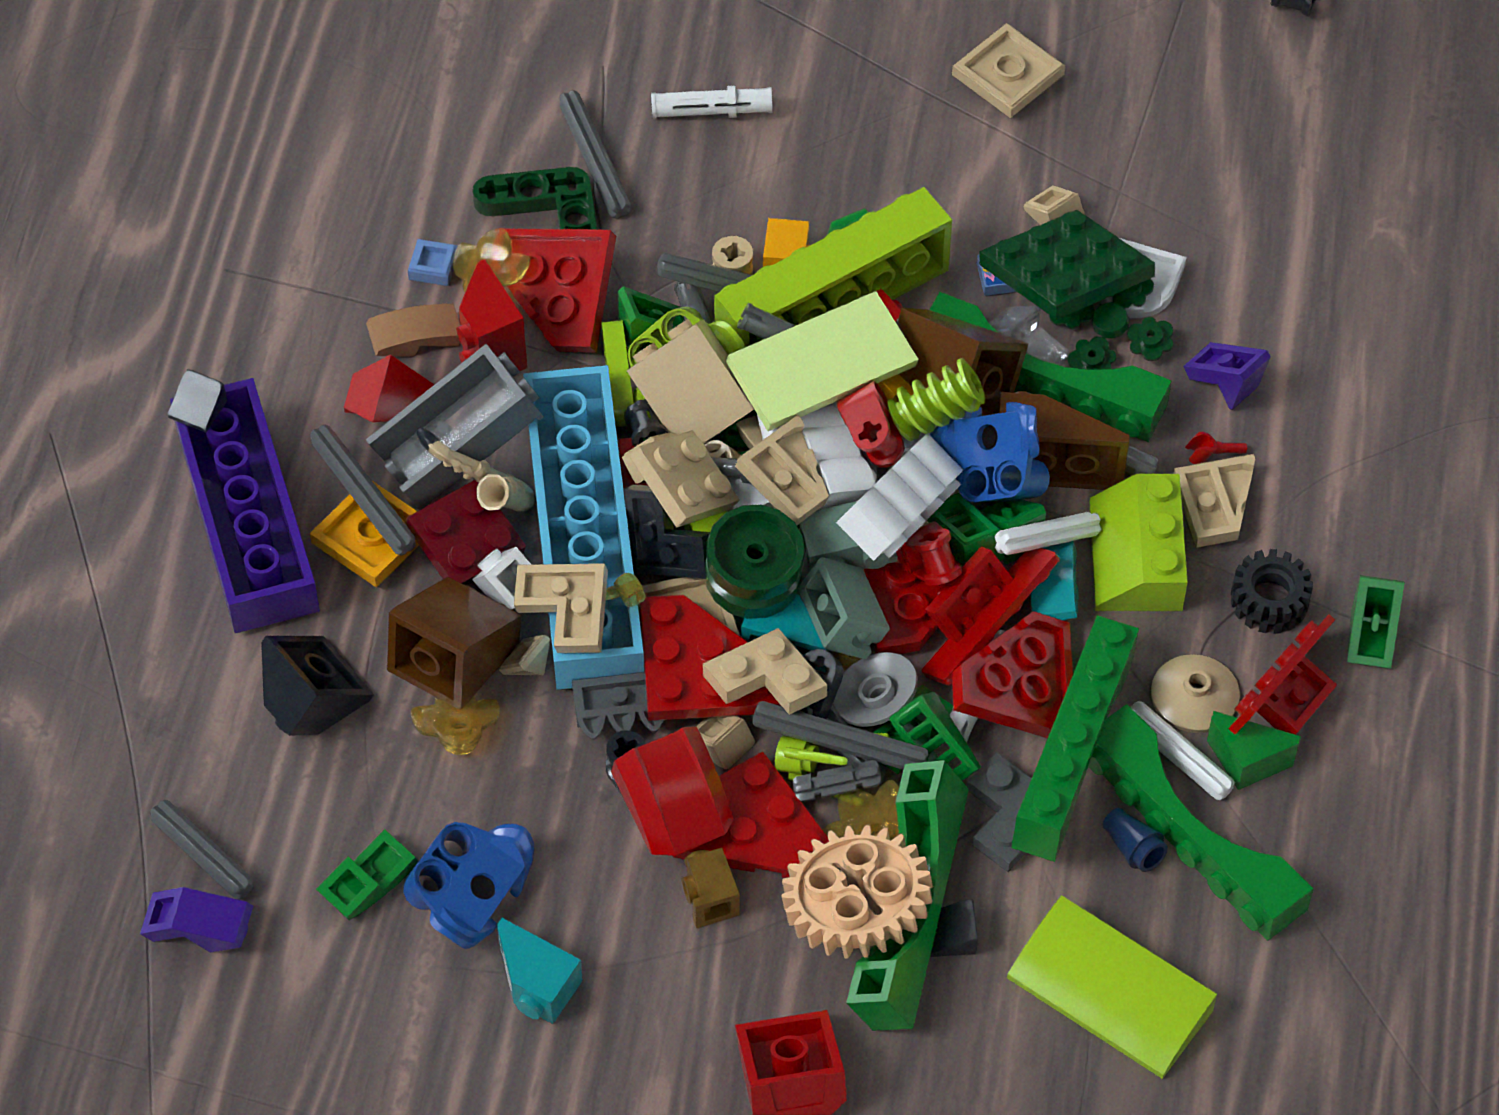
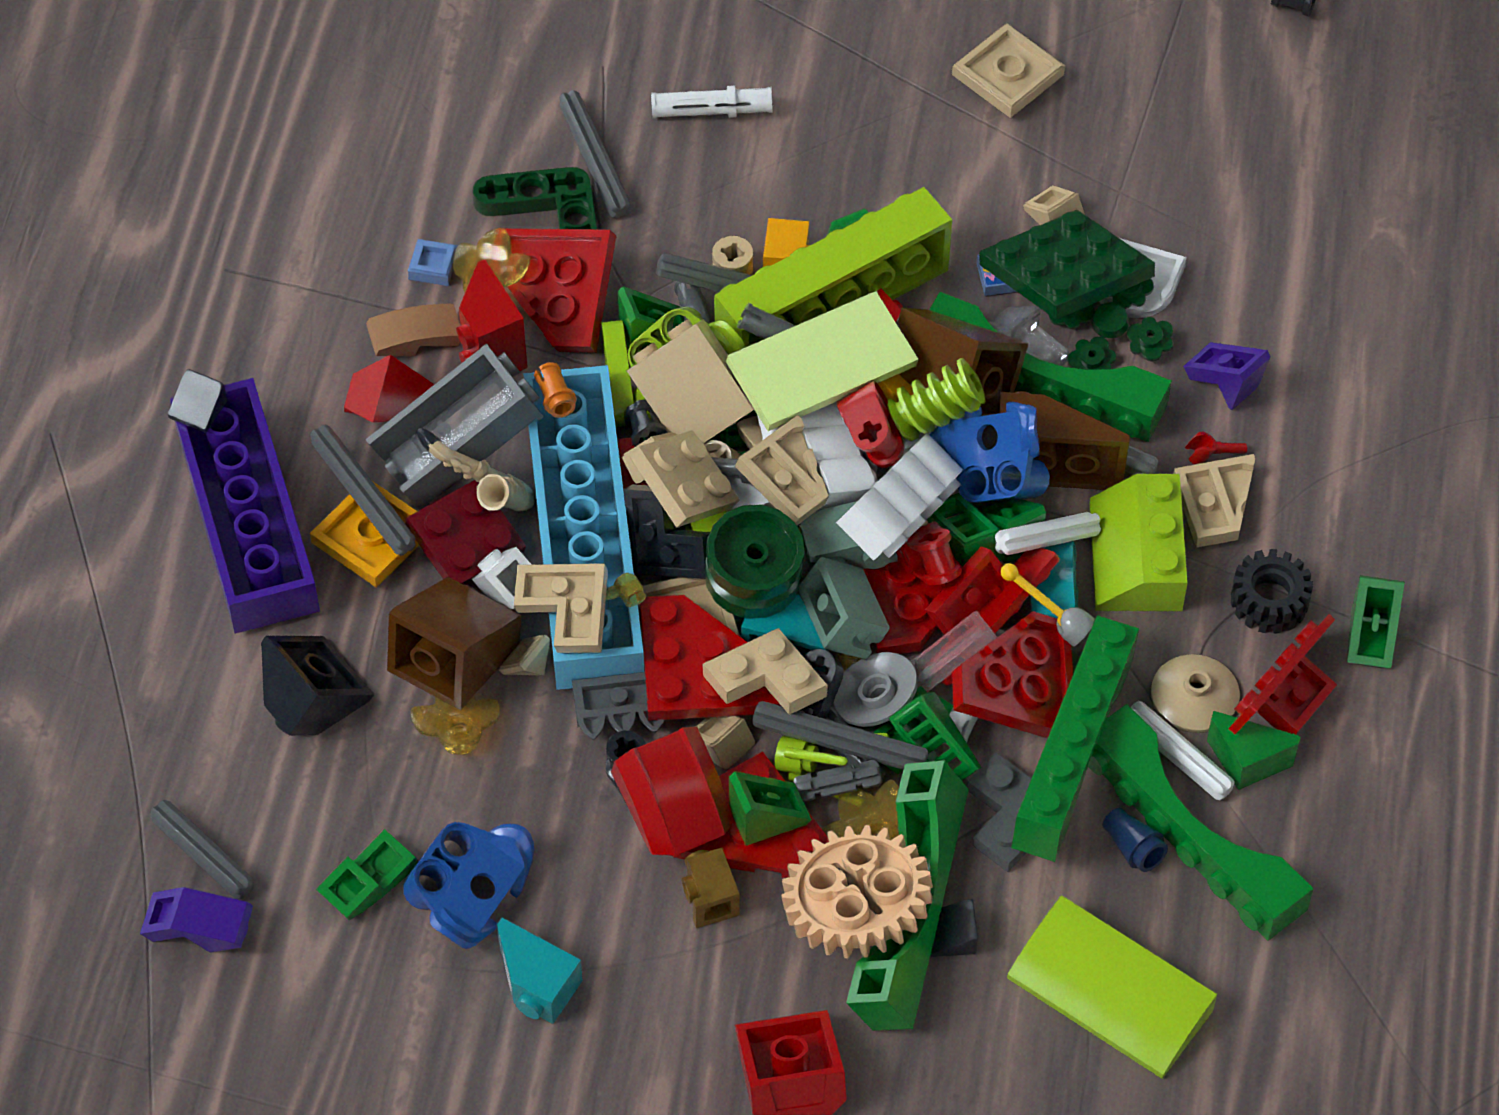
none -> orange pin [534,362,577,418]
none -> green slope [729,771,811,846]
none -> clear tile [911,611,997,693]
none -> hinge [1001,563,1095,647]

